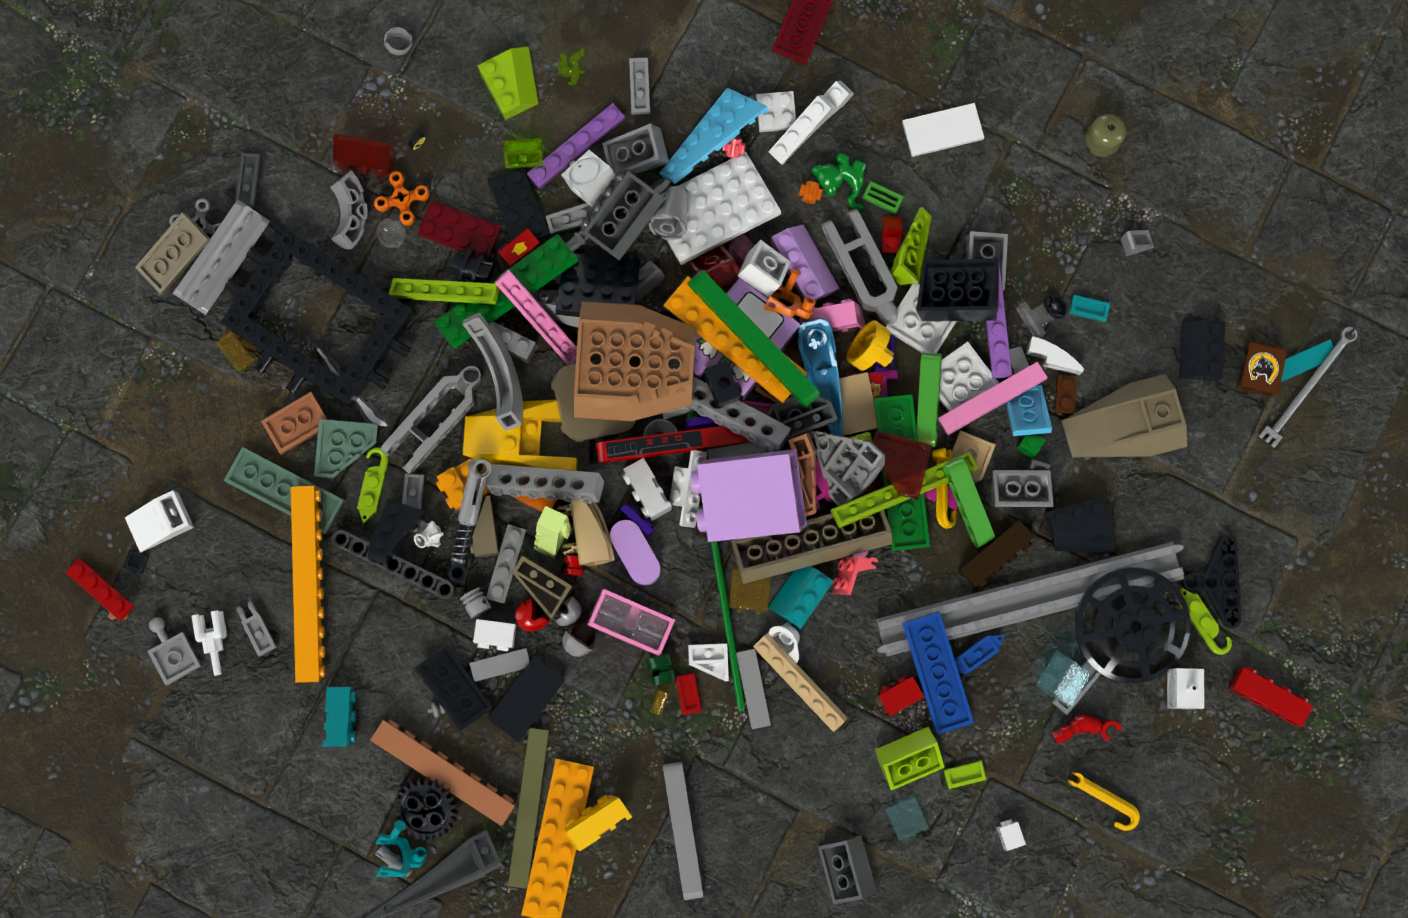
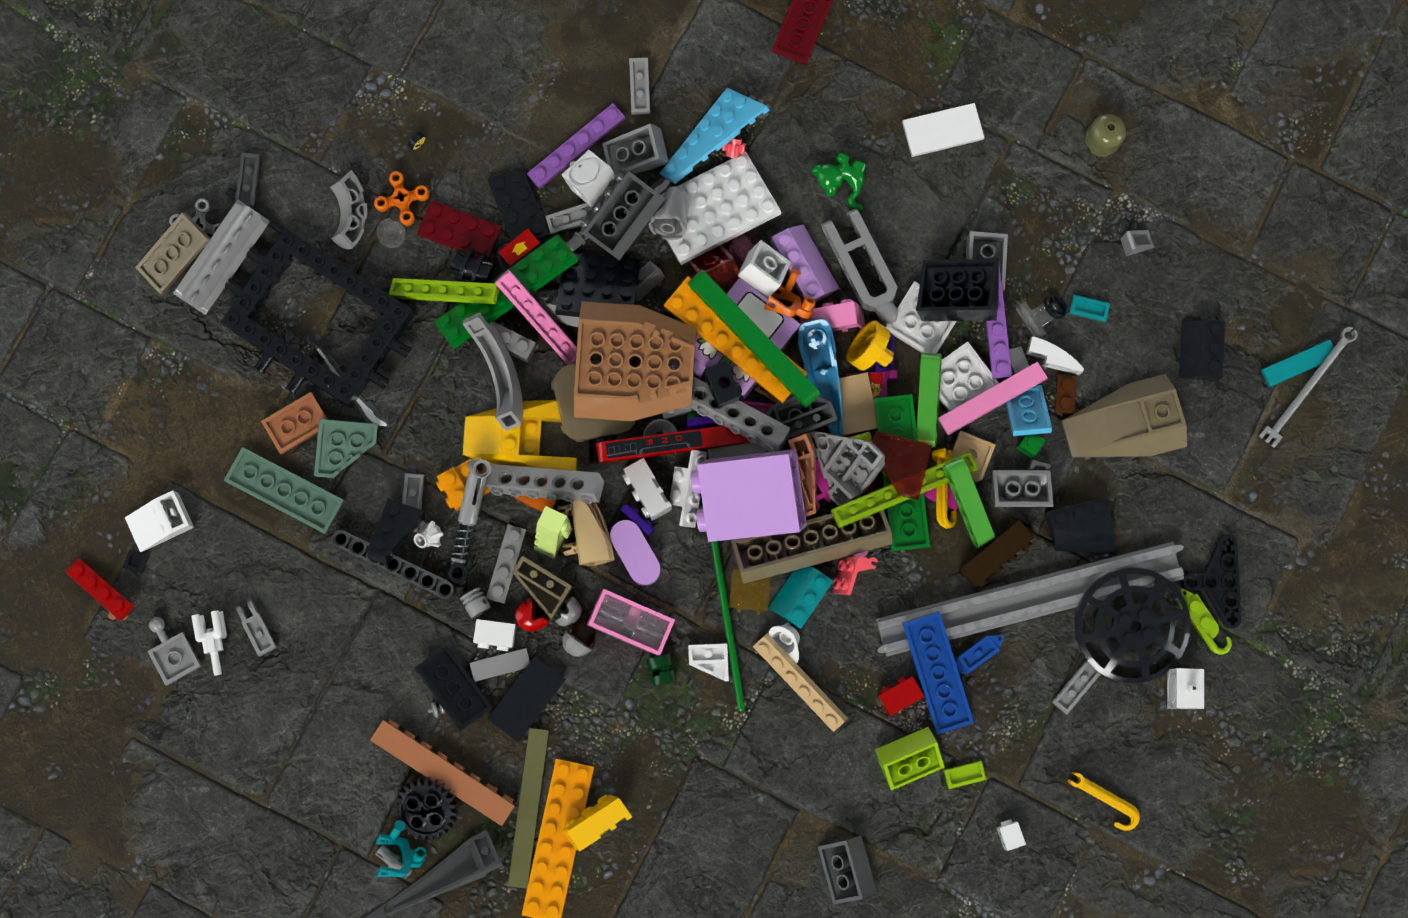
clear yellow plate [216,331,255,374] -> none
light orange brick [291,486,326,683] -> none
teal wedge [322,687,356,747] -> none
clear red slope [333,133,396,177] -> none
lime plate [357,447,389,523] -> none
light grey piece [381,366,482,475] -> none
light grey hair [384,27,412,56] -> none
dark tan slope [470,496,499,558] -> none
lime wedge [477,47,538,120] -> none
clear neon green brick [503,138,543,168] -> none
clear neon green piece [558,48,585,86] -> none
red wheel [564,555,584,577] -> none
clear yellow pin [650,690,669,716] -> none
light grey beam [663,761,703,901] -> none
red tile [676,673,701,715] -> none
light grey tile [736,649,771,729] -> none
white plate [756,91,796,132] -> none
white arch [769,81,854,165] -> none
orange gear [799,181,823,204] -> none
bright green tile [862,181,904,215] -> none
red slope [882,217,903,254] -> none
clear light blue piece [885,796,928,841] -> none
lime wedge [891,207,932,285] -> none
clear light blue slope [1036,651,1091,708] -> none
red piece [1052,714,1122,744] -> none
red brick [1228,666,1313,727] -> none
reddish brown panel [1236,340,1287,397] -> none

